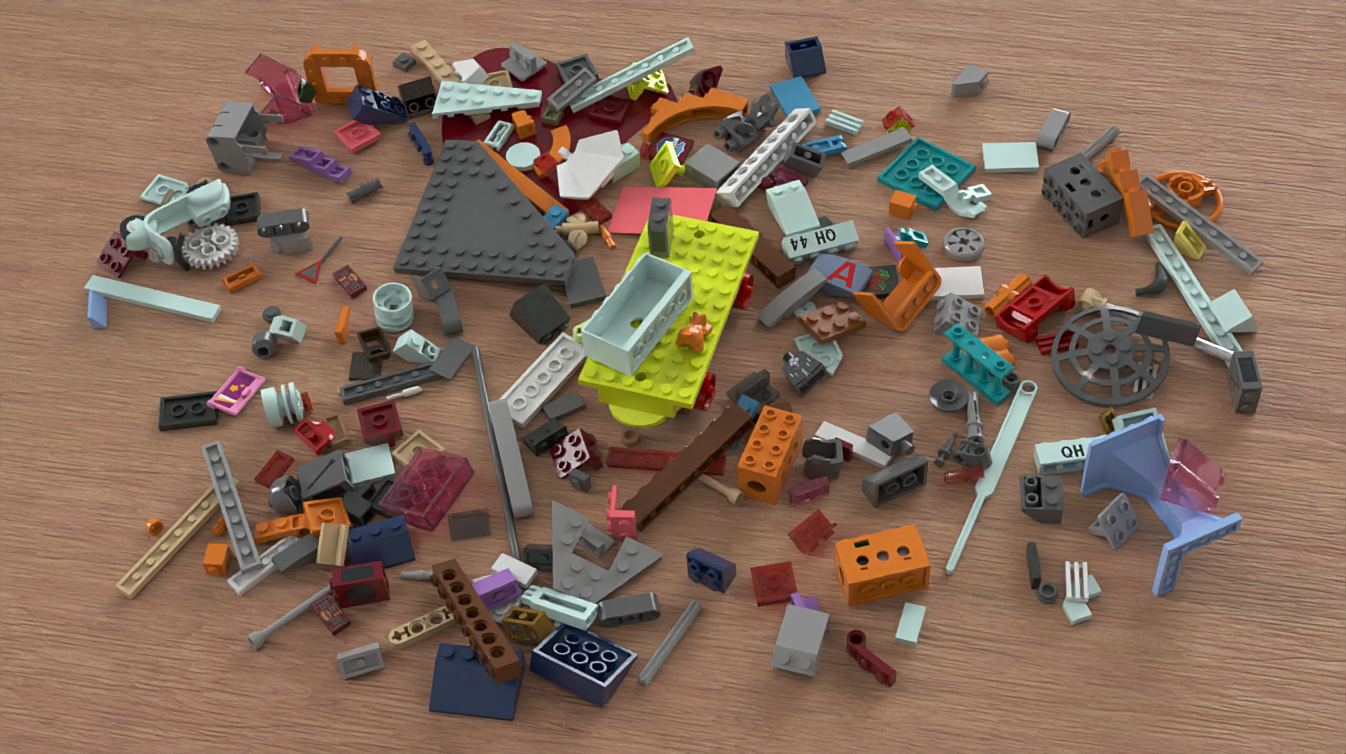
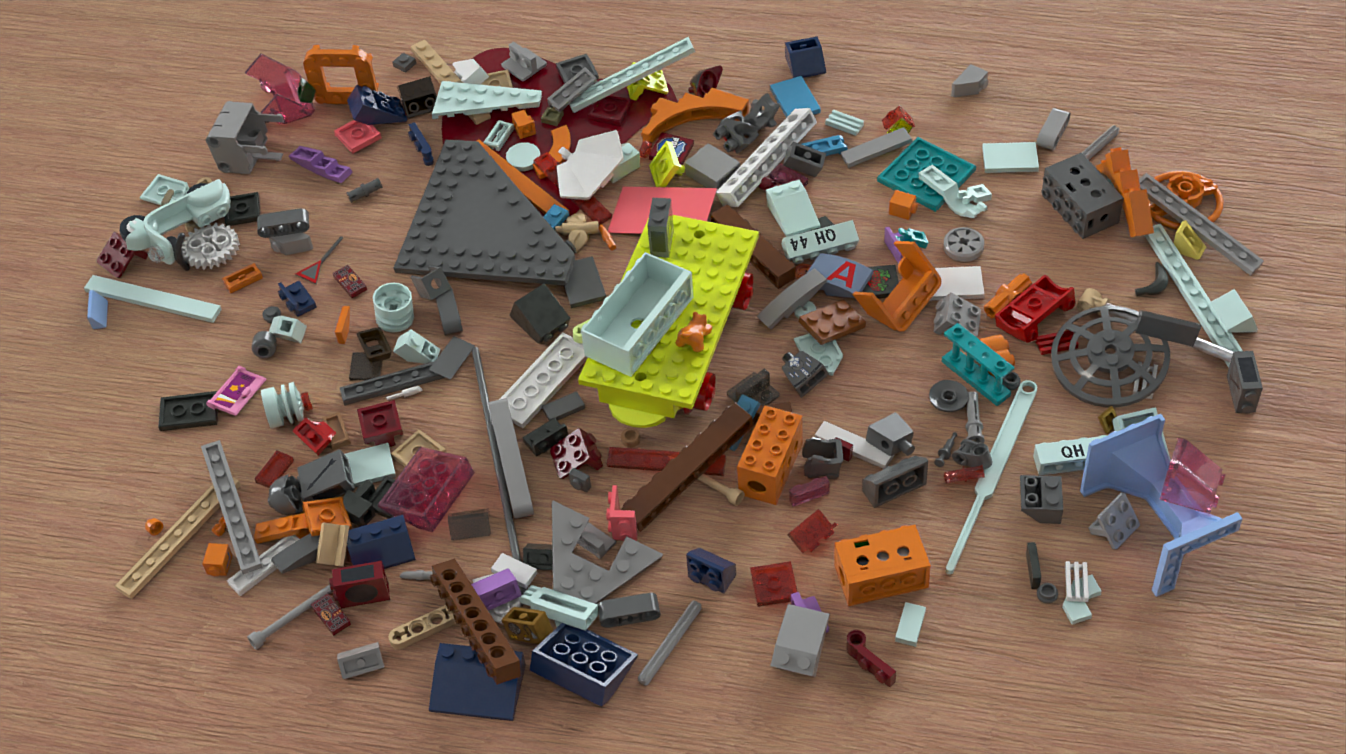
none -> dark blue bracket [277,281,317,317]
none -> clear red tile [795,264,811,279]

